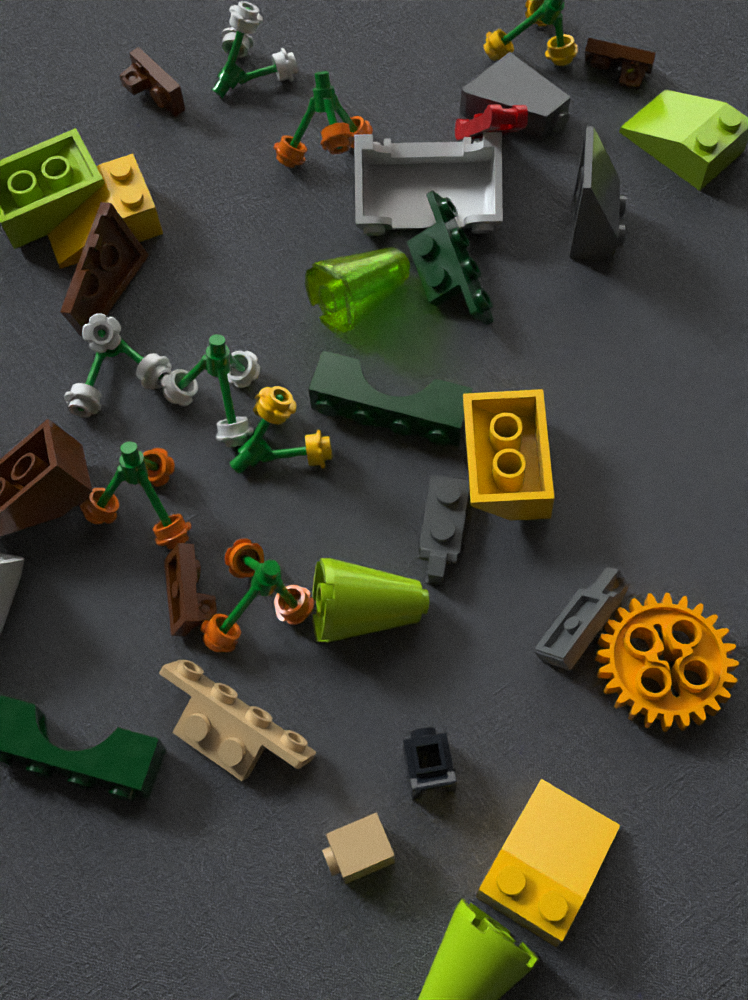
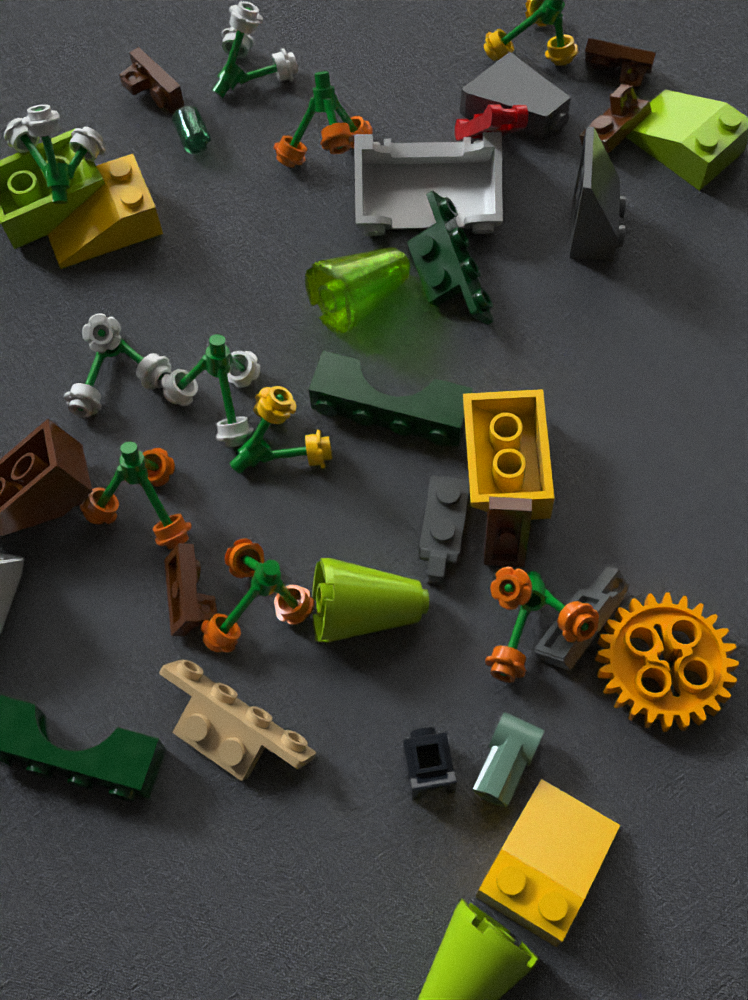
reddish brown wing [60,202,149,336] -> none
tan brick [322,812,395,884] -> none
none -> plant [4,105,105,204]
none -> clear green piece [172,106,212,154]
none -> sand green piece [472,712,545,808]
none -> reddish brown hinge [483,496,532,567]
none -> orange plant [485,567,599,683]
none -> reddish brown hinge [579,84,652,153]

